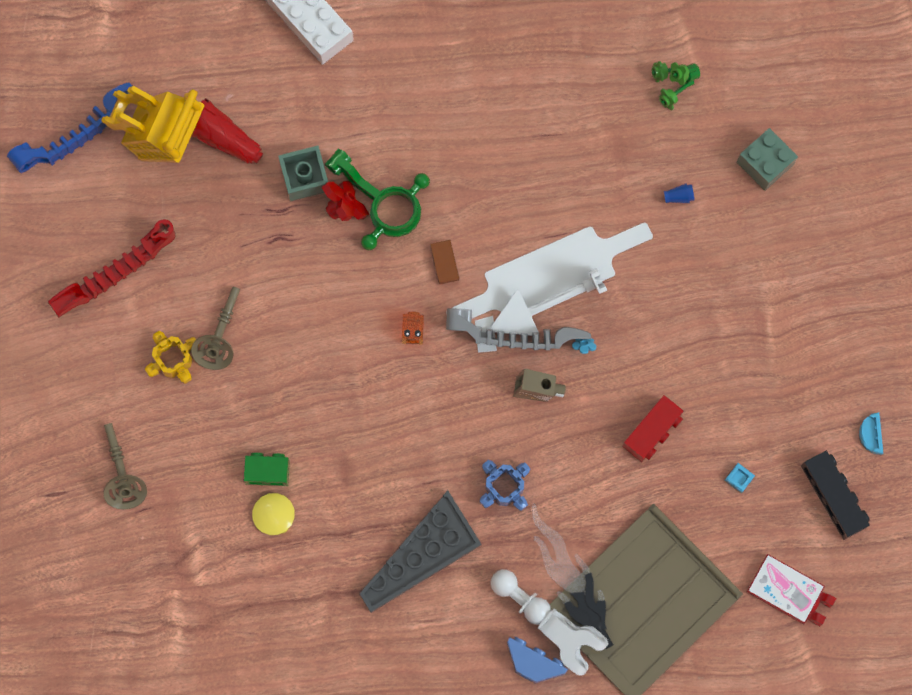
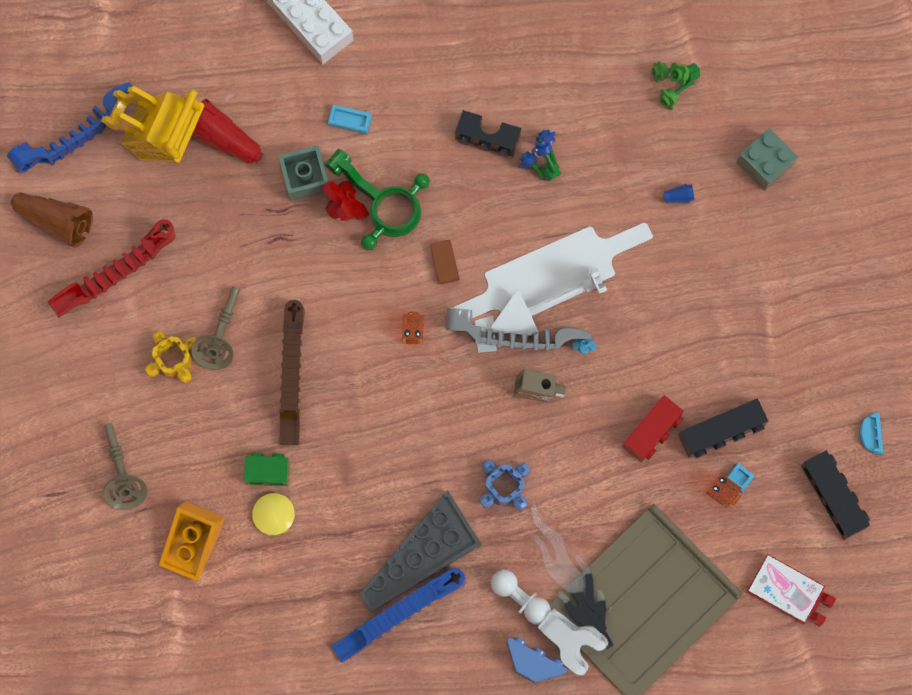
none -> dark orange cone [11,192,93,247]
none -> light orange slope [159,501,225,582]
none -> reddish brown piece [279,300,305,445]
none -> medium azure tile [328,105,372,134]
none -> blue piece [331,568,467,663]
none -> black arch [455,110,521,157]
none -> plant [518,130,562,182]
none -> black brick [678,398,768,459]
none -> clear orange brick [706,473,742,508]

